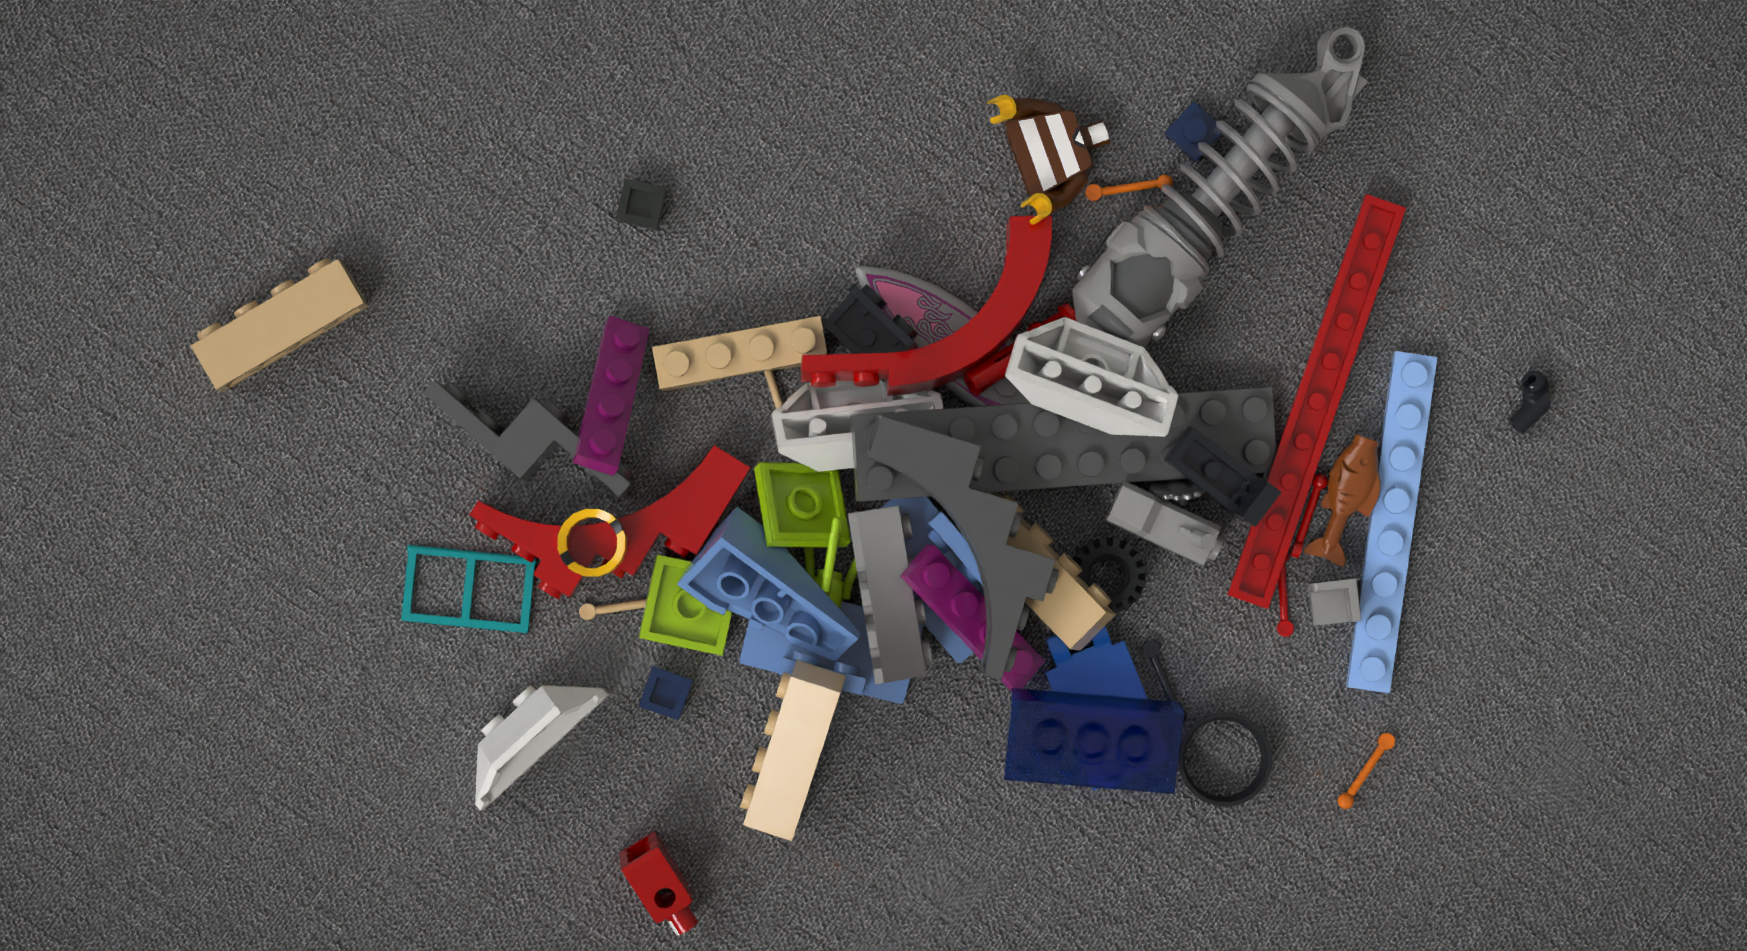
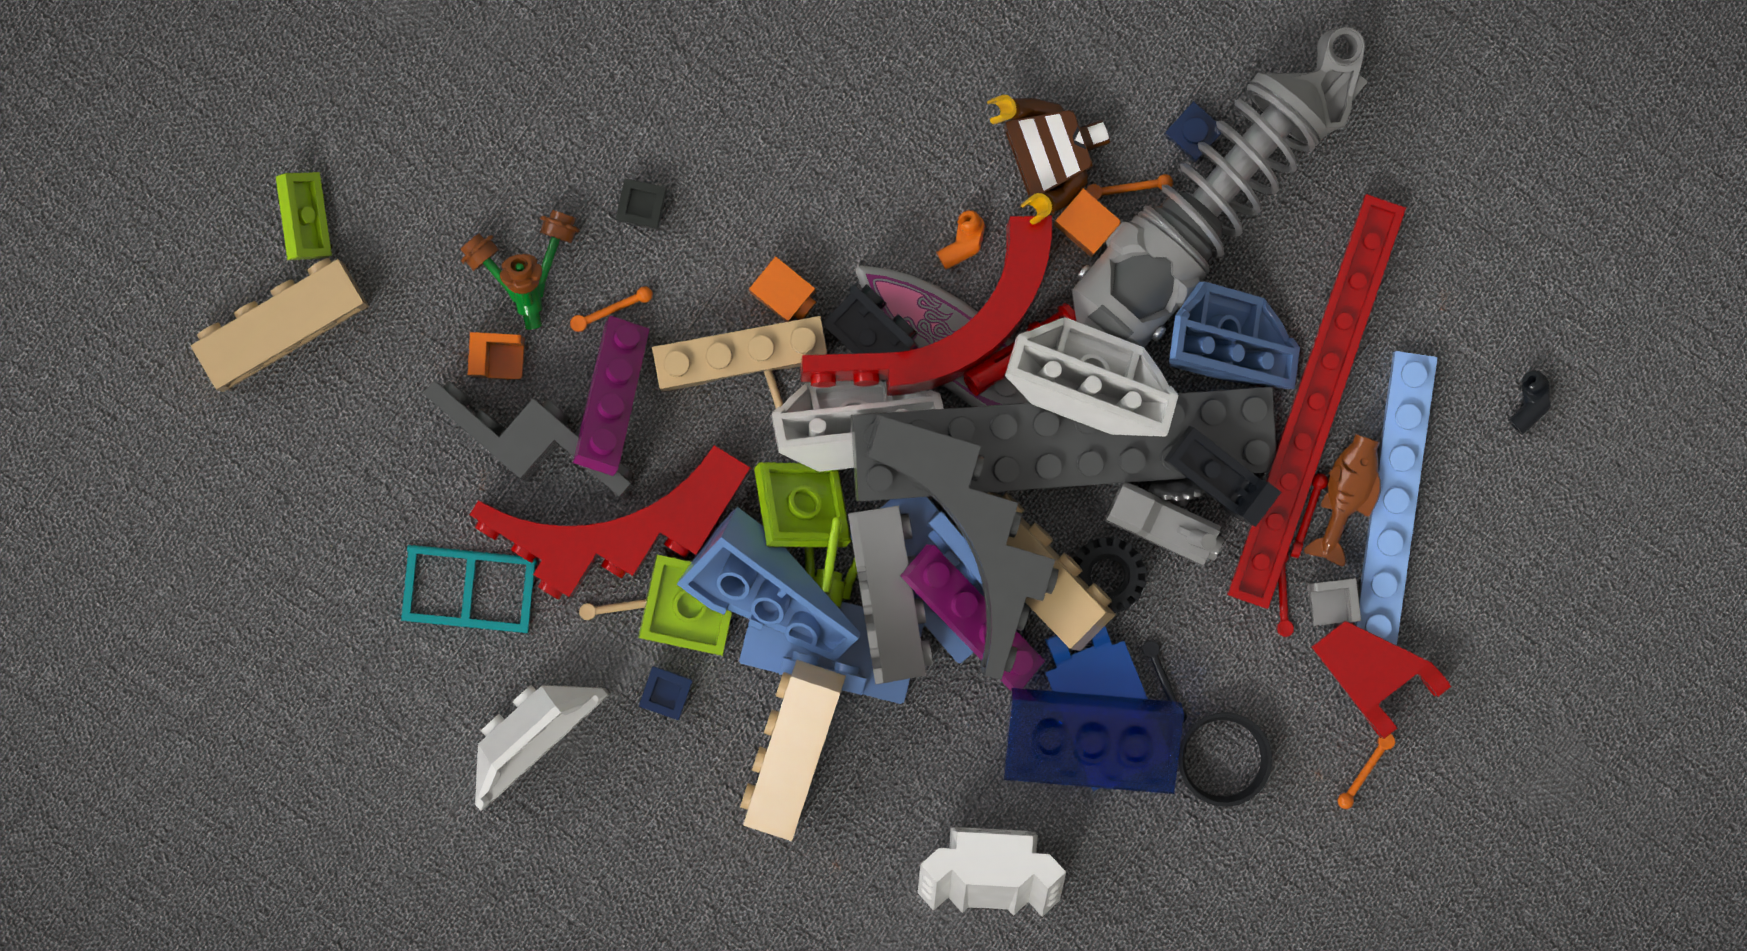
yellow piece [557,509,627,577] -> none
red torso [619,831,698,935] -> none
none -> lime plate [275,172,332,260]
none -> dark orange plant [460,210,580,330]
none -> orange panel [467,332,525,380]
none -> orange hinge [570,286,653,332]
none -> orange brick [749,256,817,322]
none -> white slope [918,827,1066,917]
none -> orange arm [936,210,985,270]
none -> orange panel [1053,188,1120,257]
none -> medium blue wedge [1169,282,1300,389]
none -> red flag [1311,621,1452,739]

